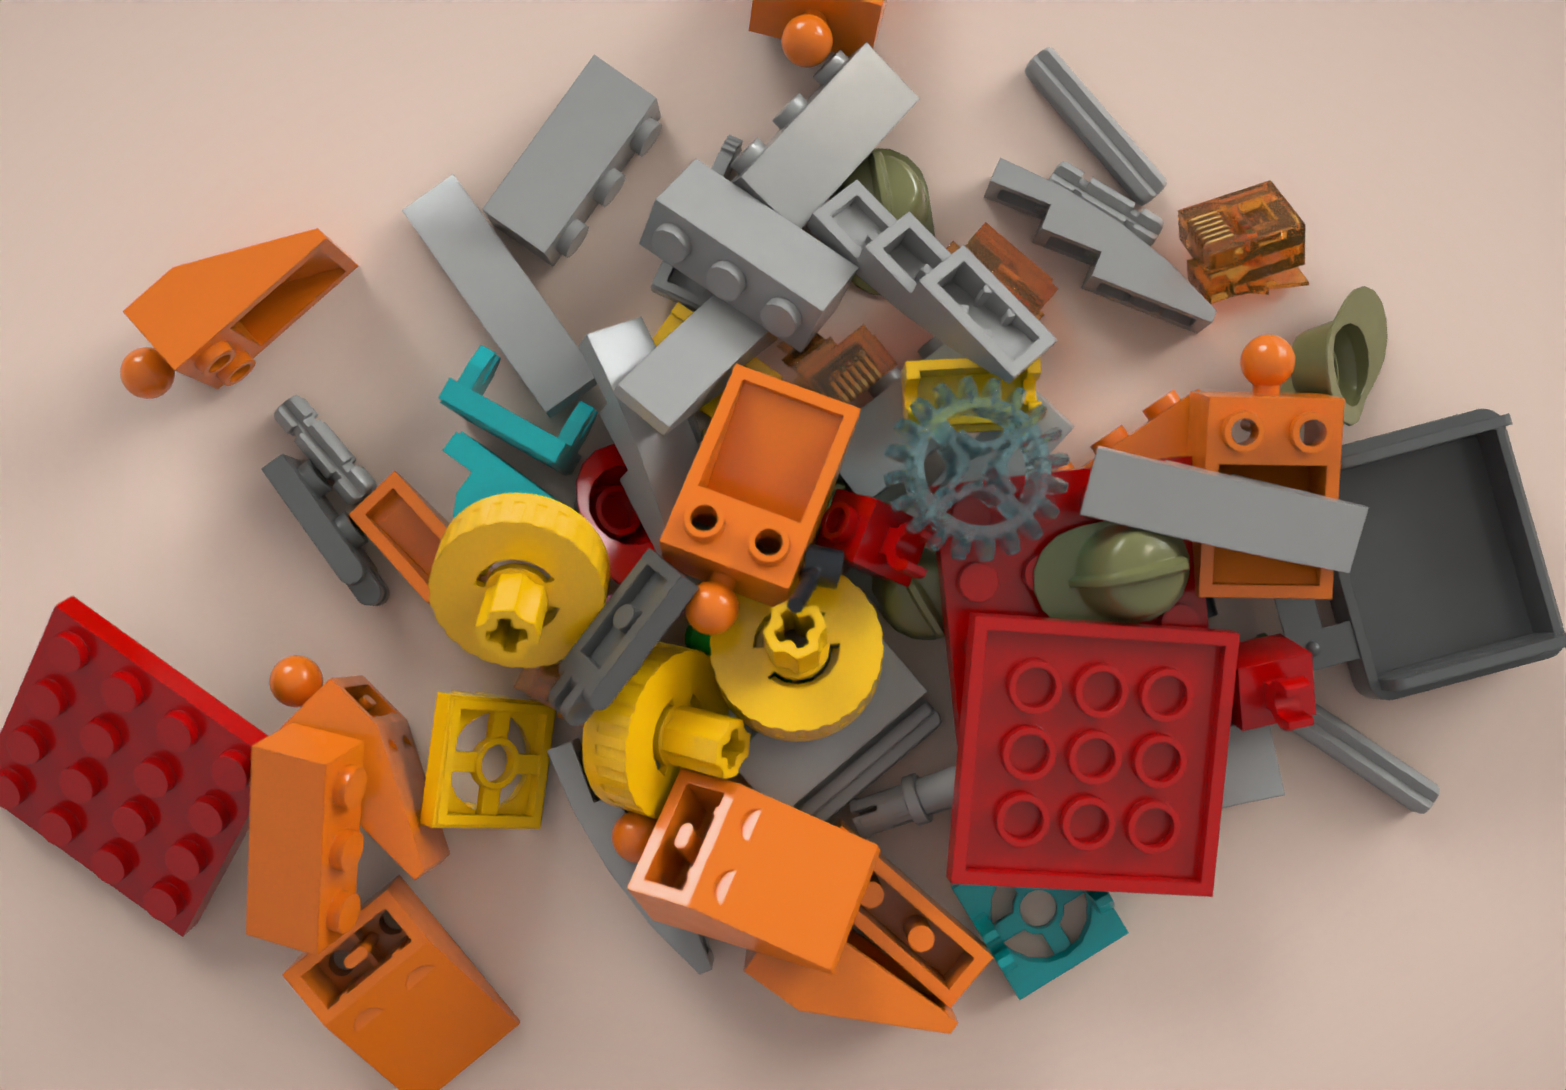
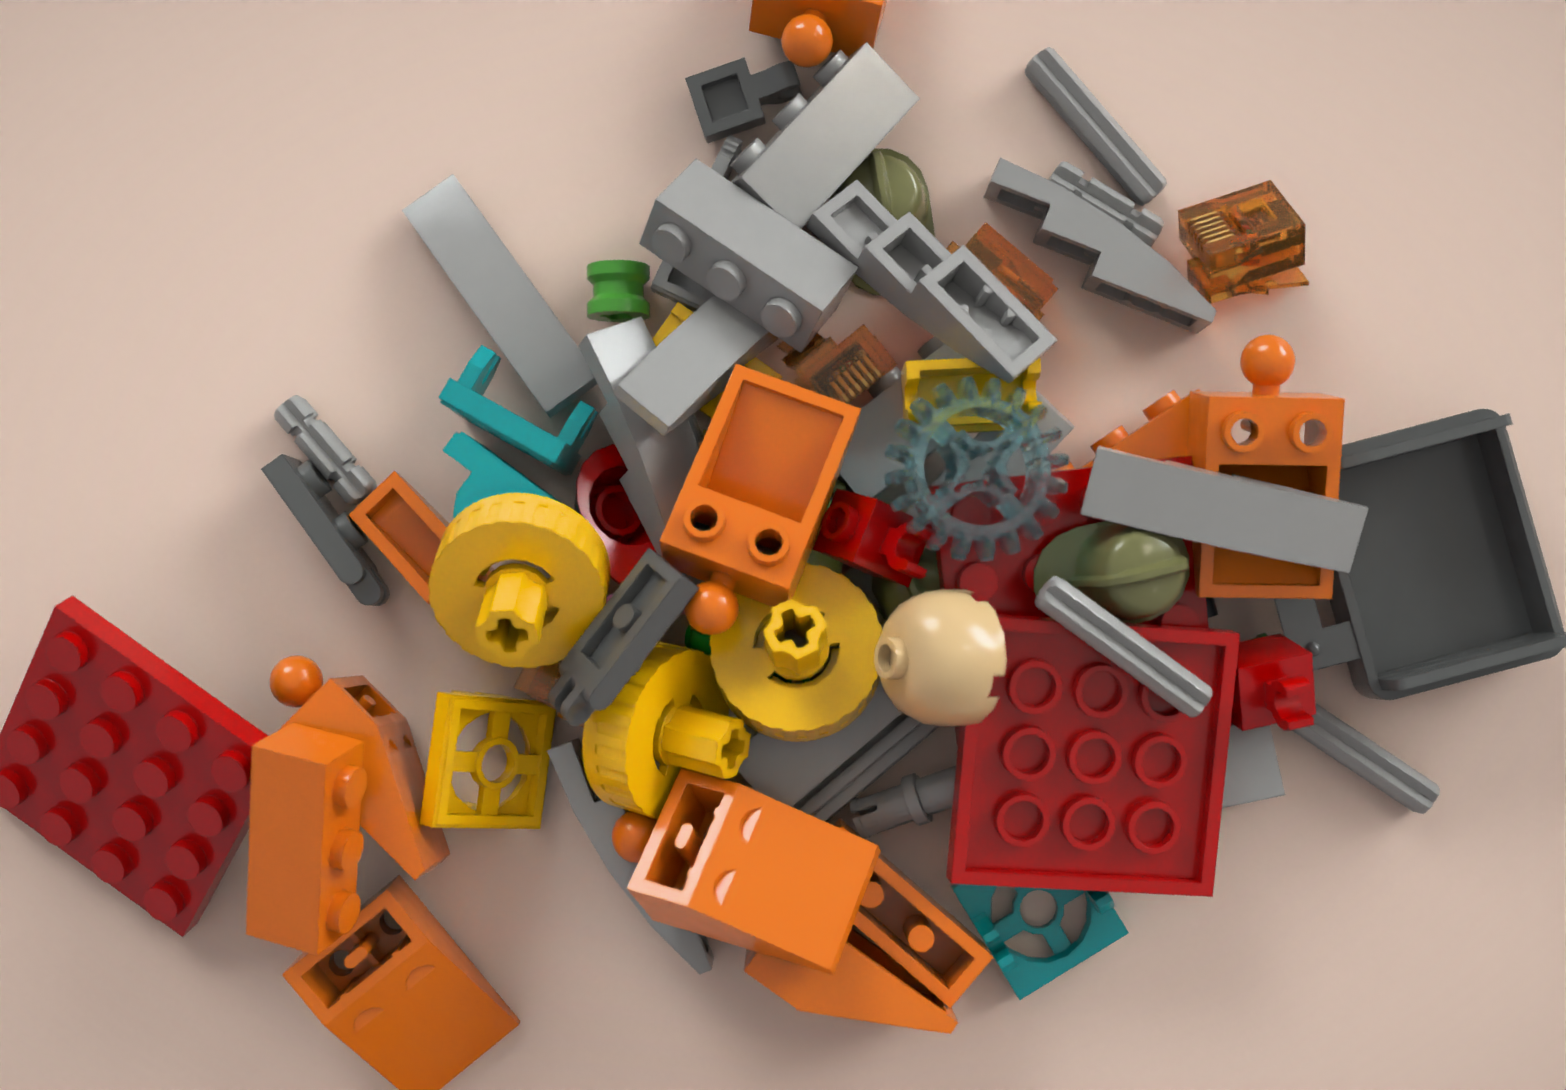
orange slope [120,228,359,399] -> none
light grey brick [482,55,662,267] -> none
black hand [787,543,844,613] -> none
olive piece [1280,286,1388,426] -> none
none -> bright green wheel [587,260,650,322]
none -> dark grey plate [685,57,802,144]
none -> tan cylinder [874,589,1007,727]
none -> light grey axle [1035,576,1213,717]

